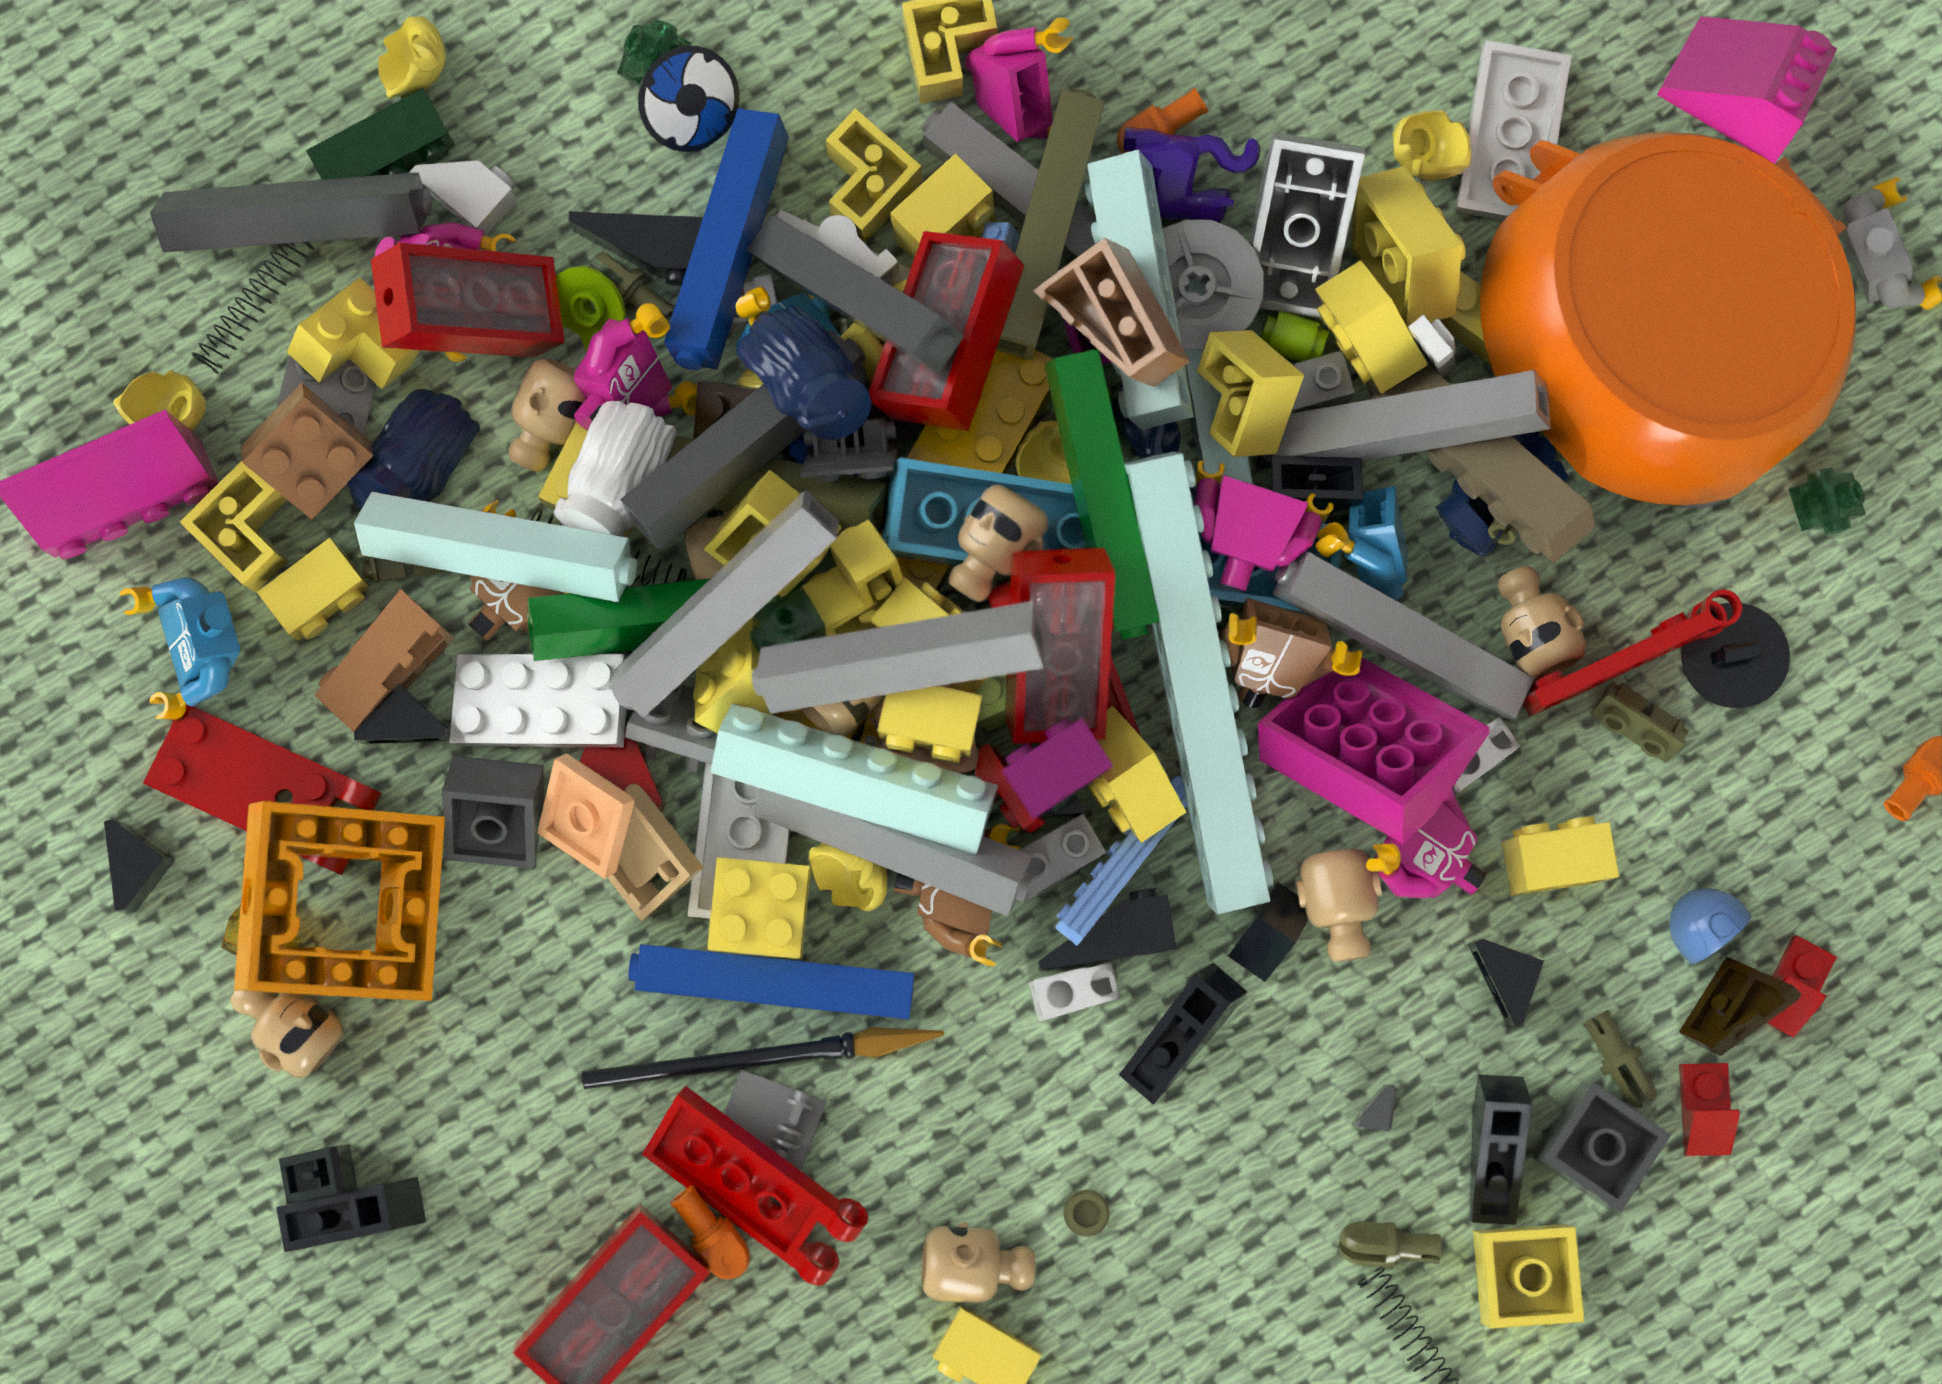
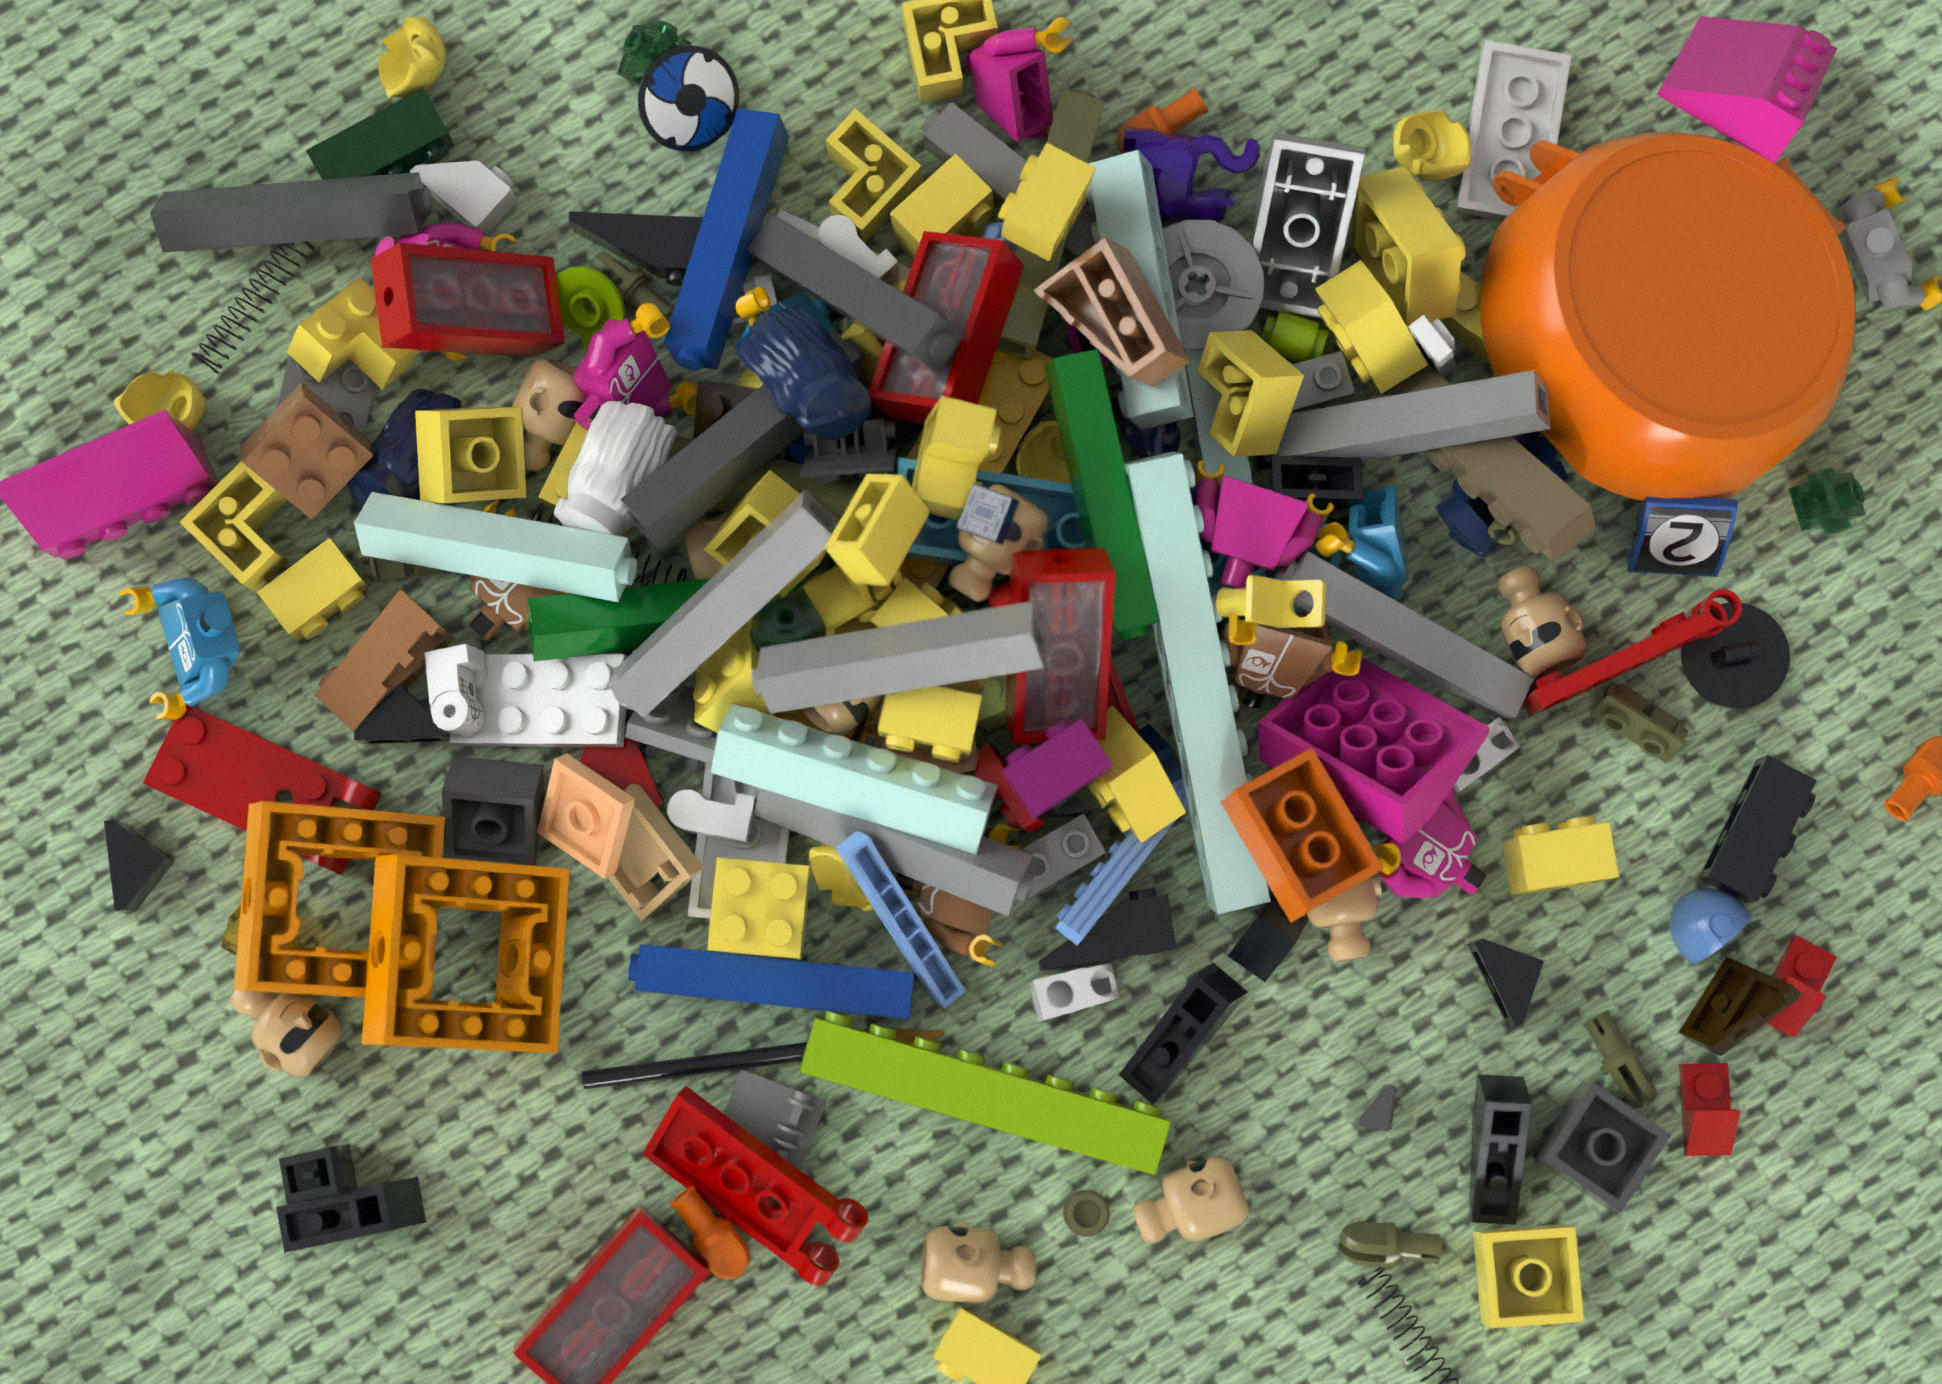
none -> light orange brick [362,854,570,1053]
none -> light yellow brick [415,407,526,503]
none -> white leg [425,644,485,736]
none -> white leg [667,789,757,845]
none -> lime brick [799,1010,1171,1175]
none -> light yellow brick [825,474,931,586]
none -> light blue piece [836,831,966,1008]
none -> light yellow brick [911,396,1001,521]
none -> tile [956,484,1020,545]
none -> light yellow brick [998,143,1096,262]
none -> tan piece [1132,1156,1250,1243]
none -> dark blue tile [1136,724,1182,784]
none -> light yellow bracket [1216,575,1326,628]
none -> orange brick [1220,748,1384,923]
none -> slope [1628,497,1738,577]
none -> black brick [1698,755,1817,903]

